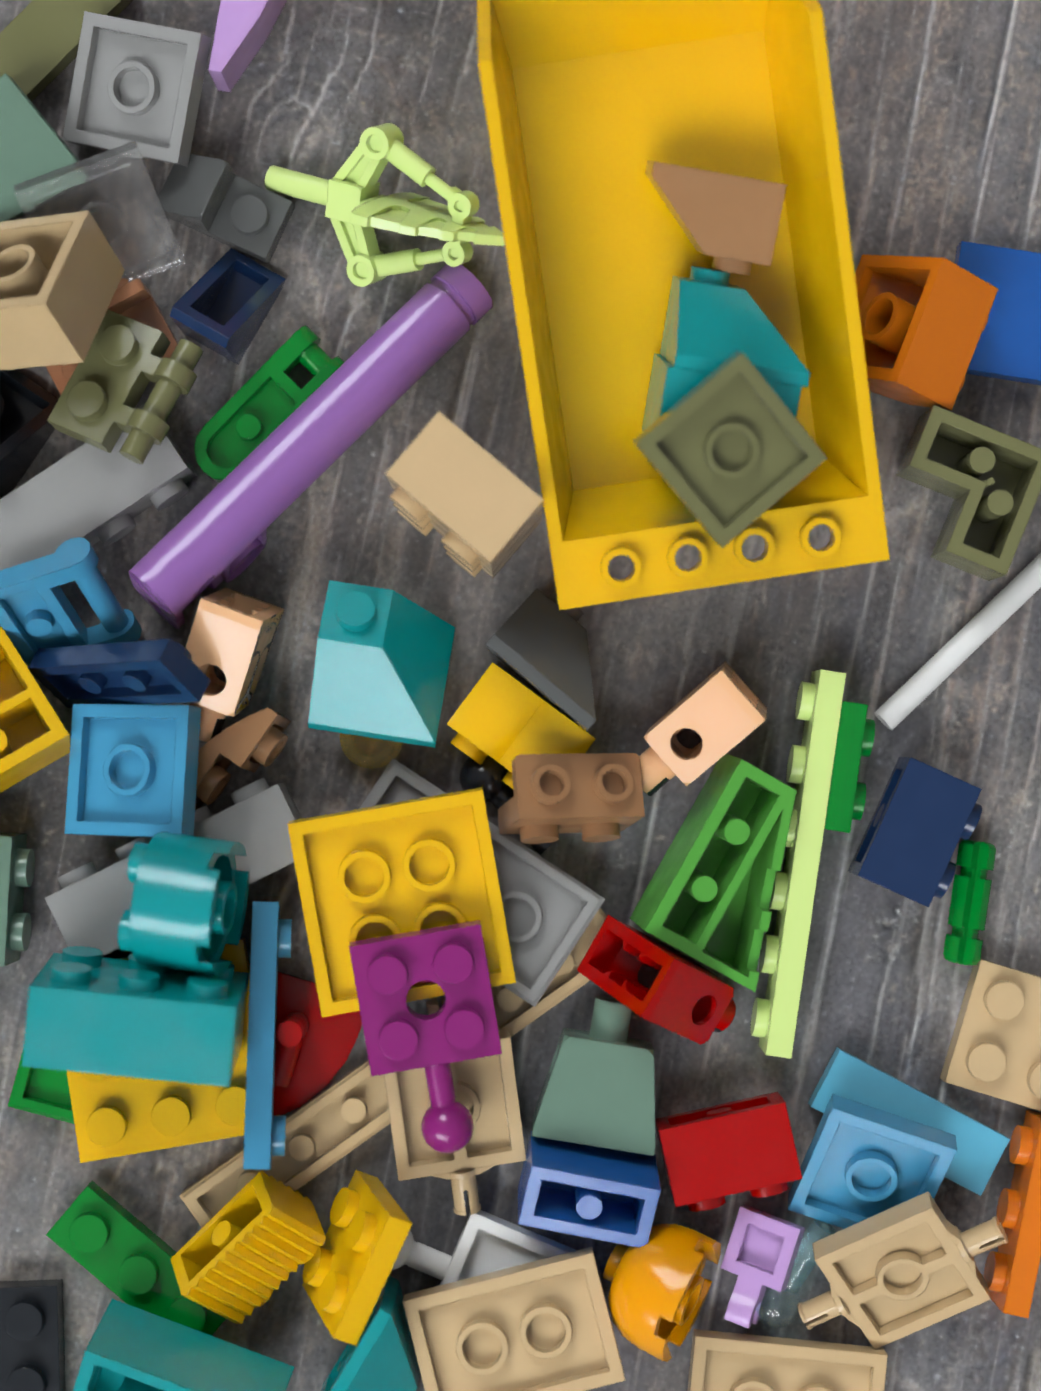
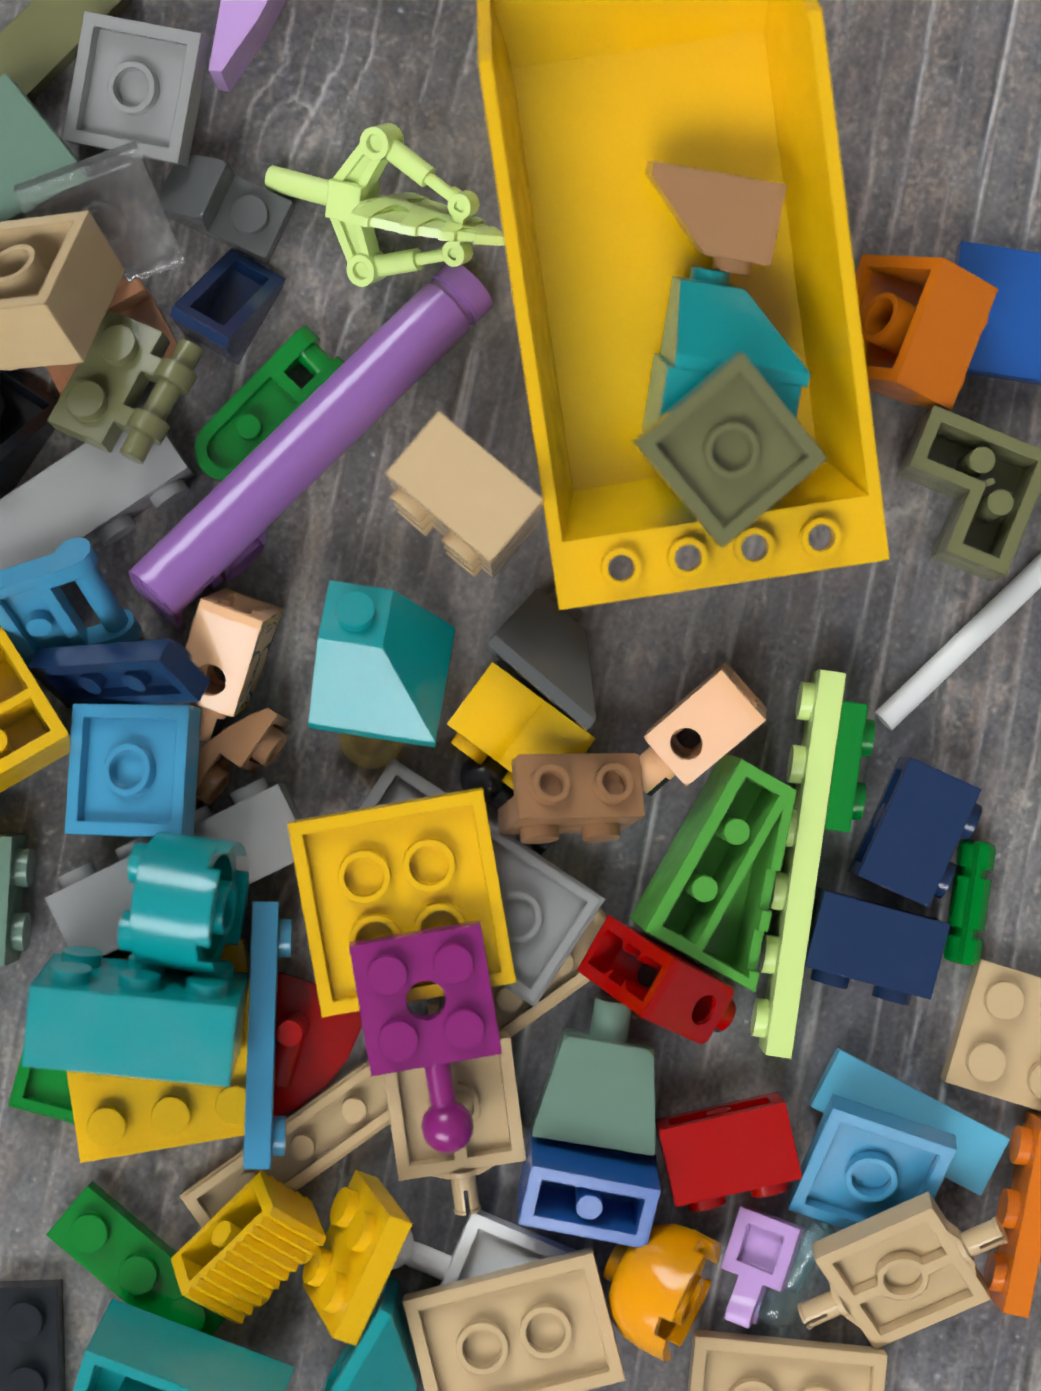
none -> dark blue brick [805,887,950,1006]

